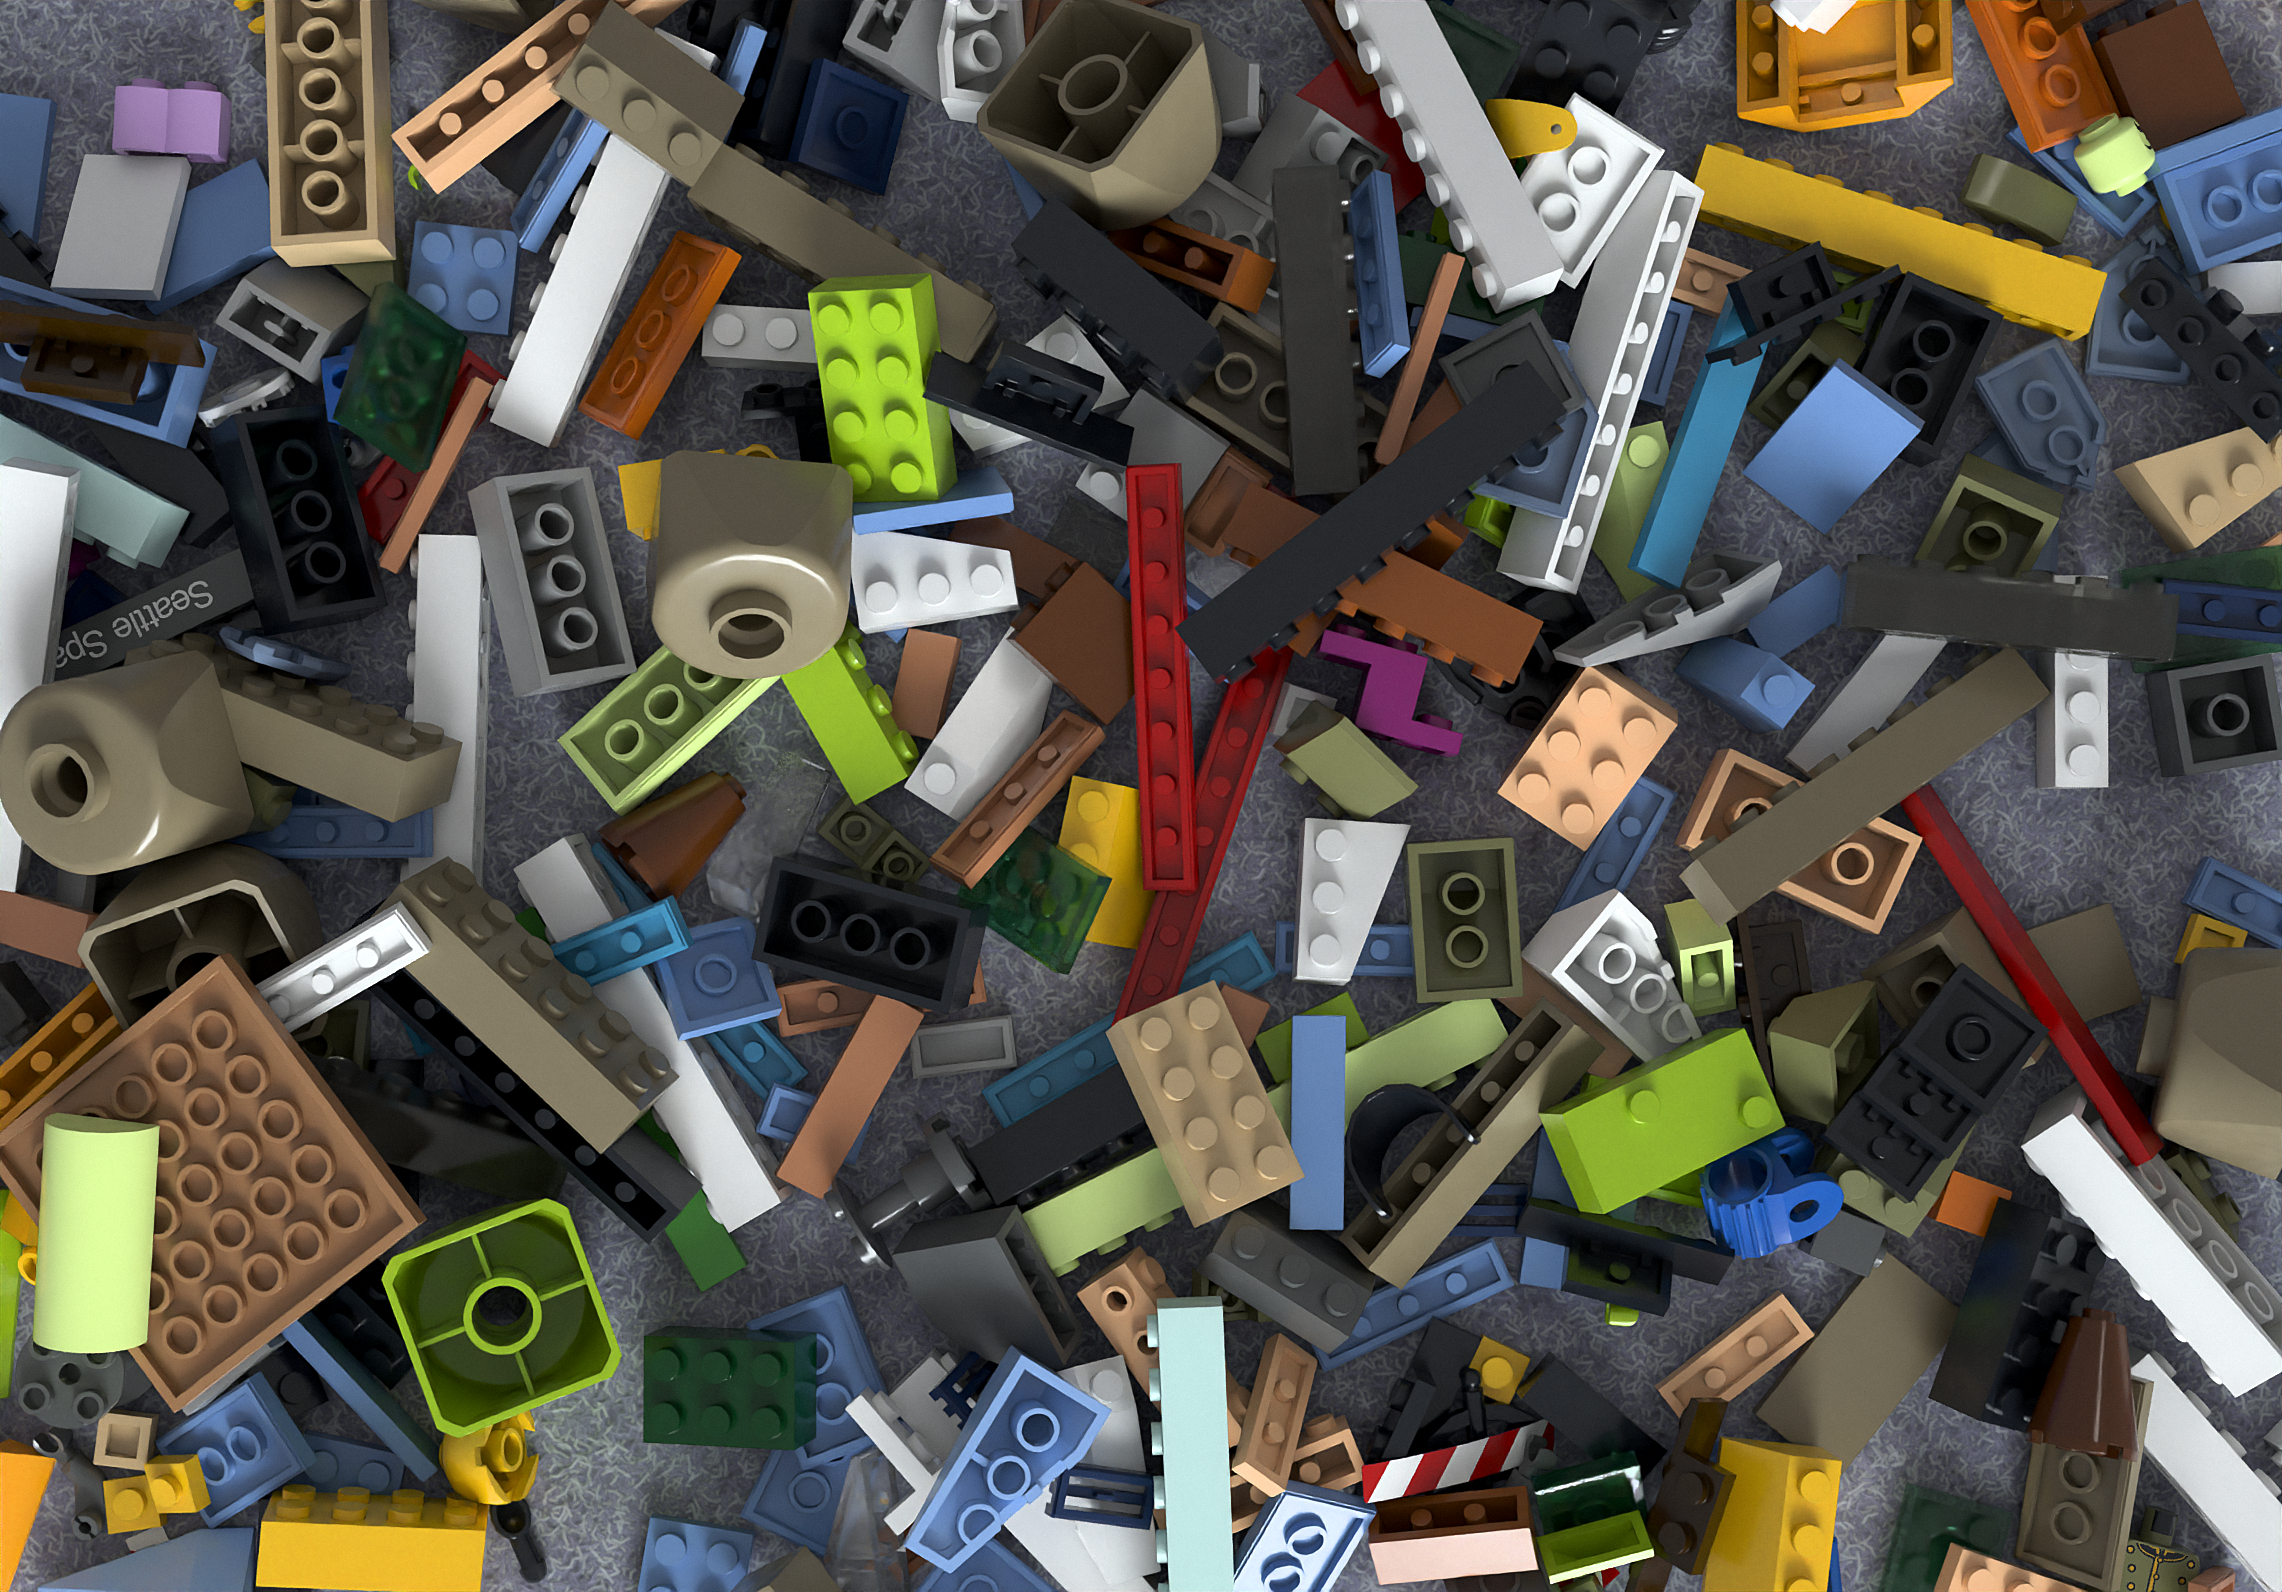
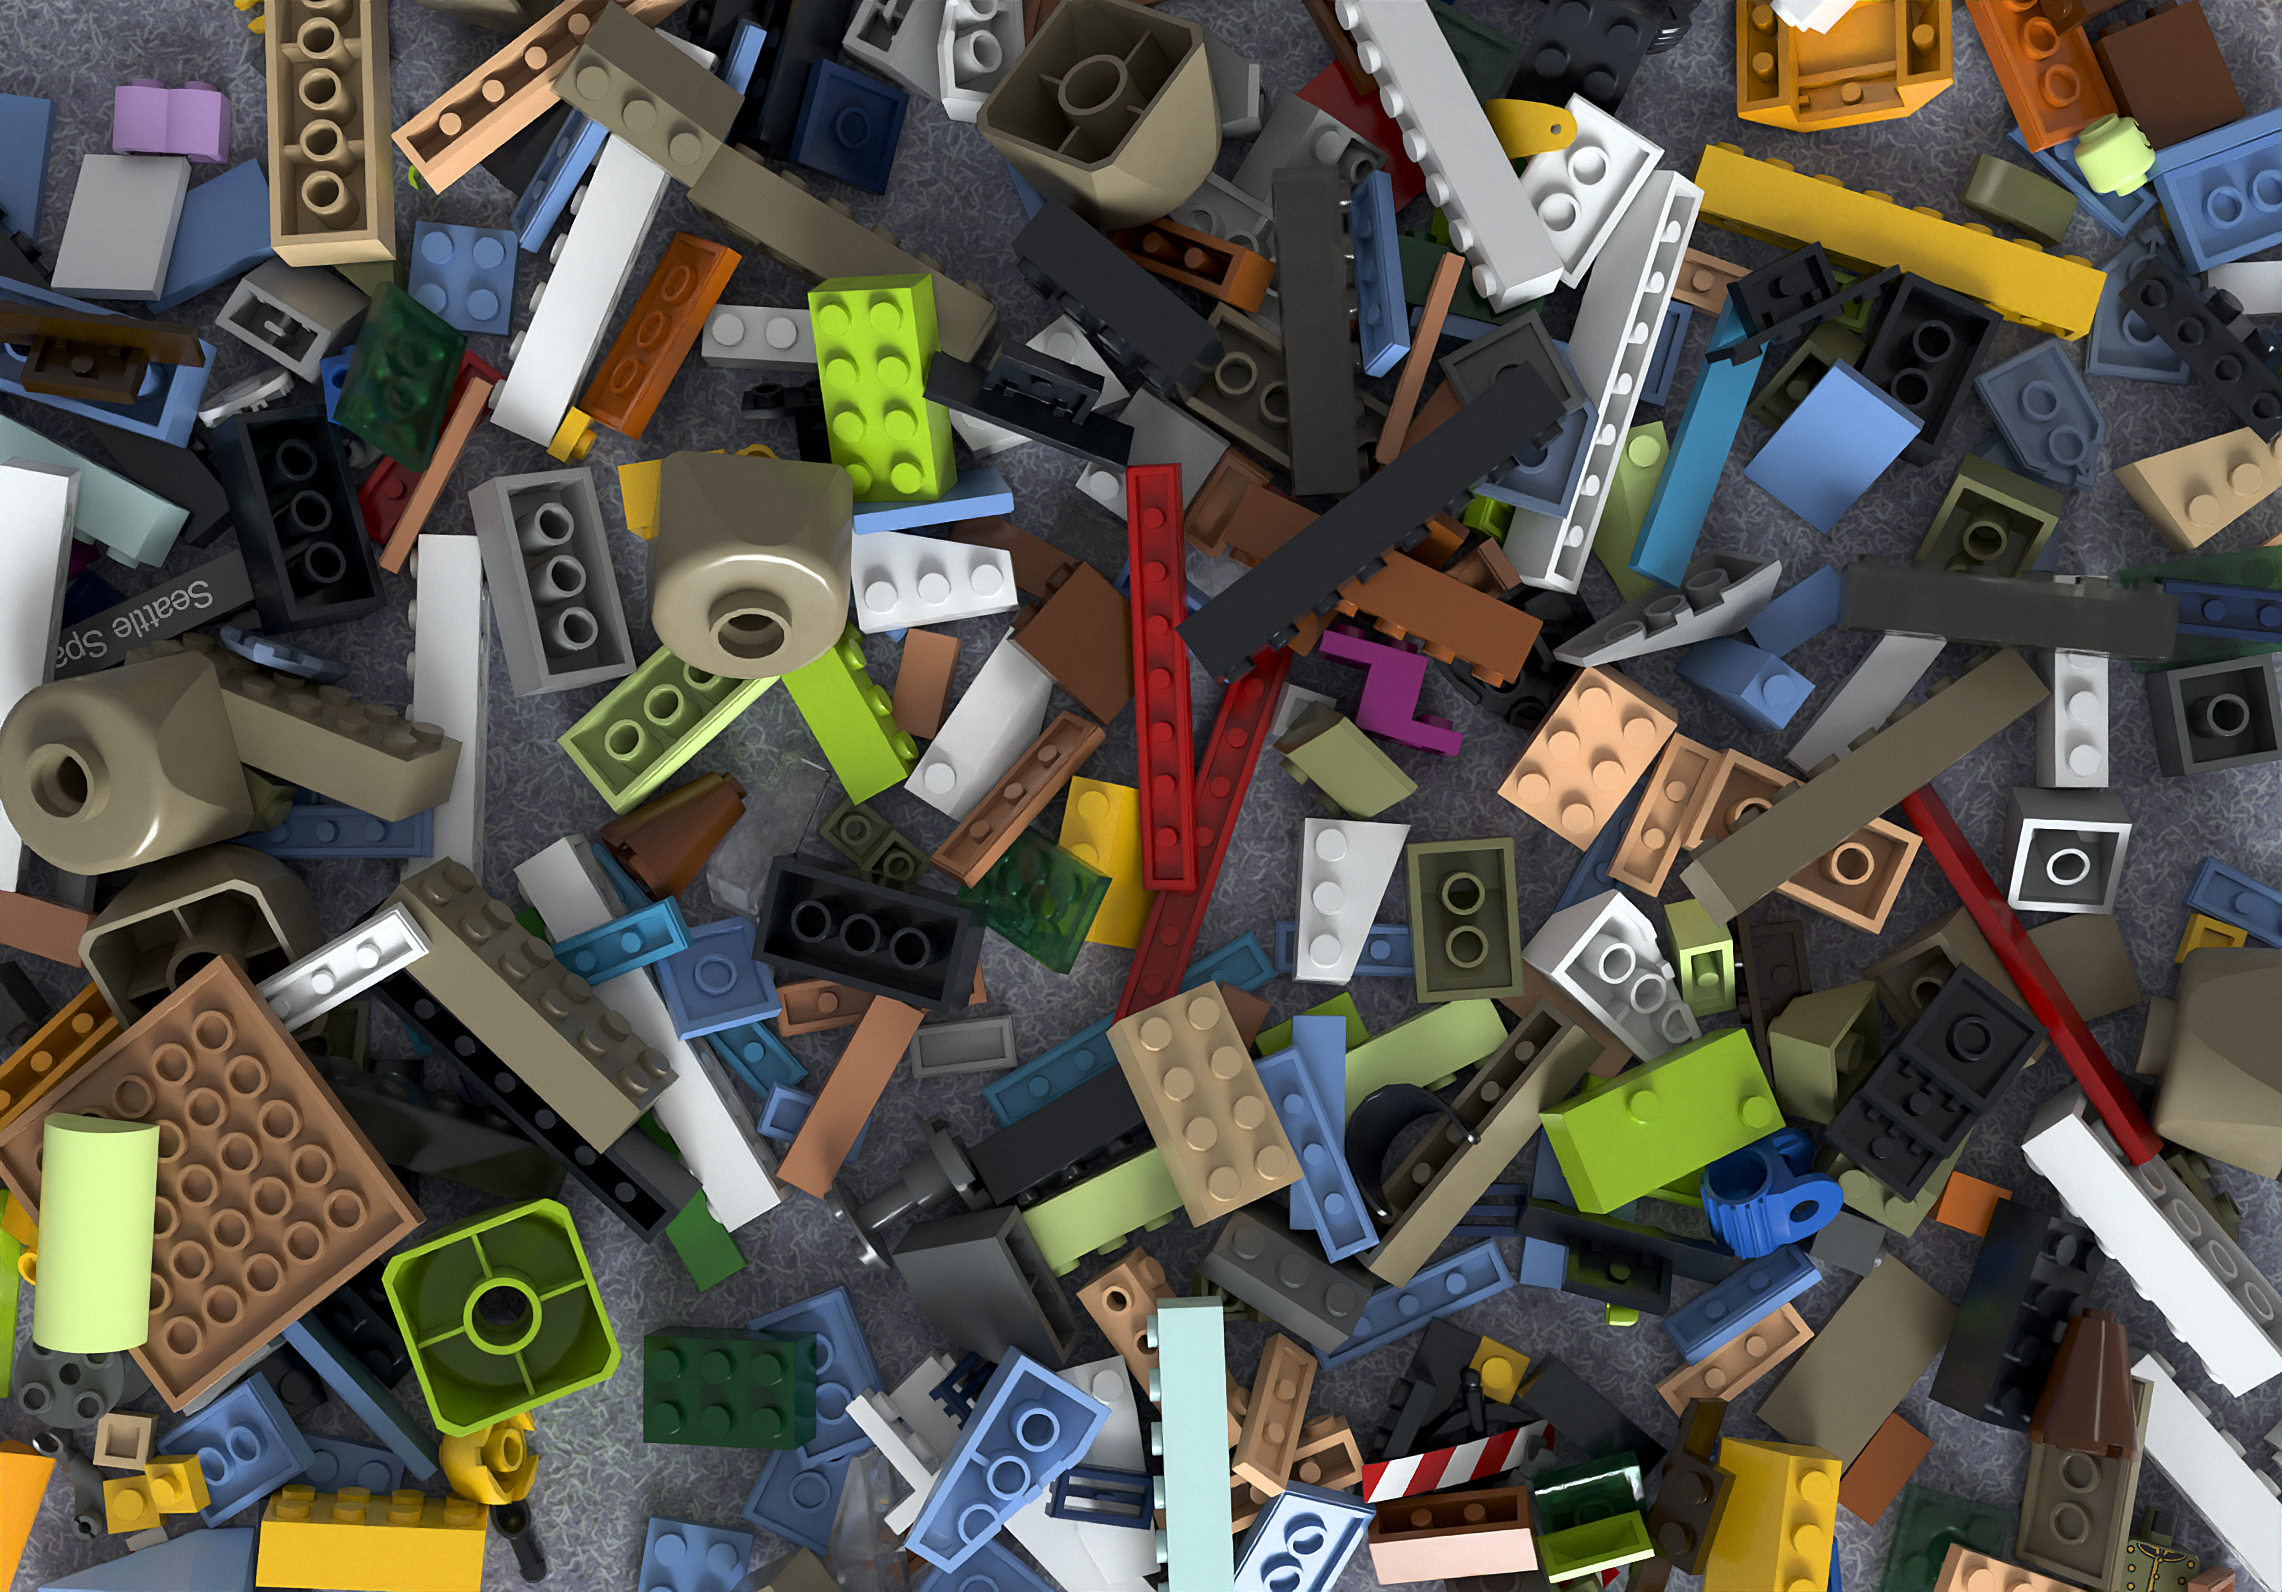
none -> yellow plate [546,406,597,466]
none -> medium blue tile [1252,1043,1380,1264]
none -> nougat tile [1443,537,1522,599]
none -> light nougat plate [1605,732,1723,898]
none -> medium blue tile [1660,1242,1822,1367]
none -> dark orange tile [1838,1411,1934,1527]
none -> light grey slope [2003,787,2132,915]

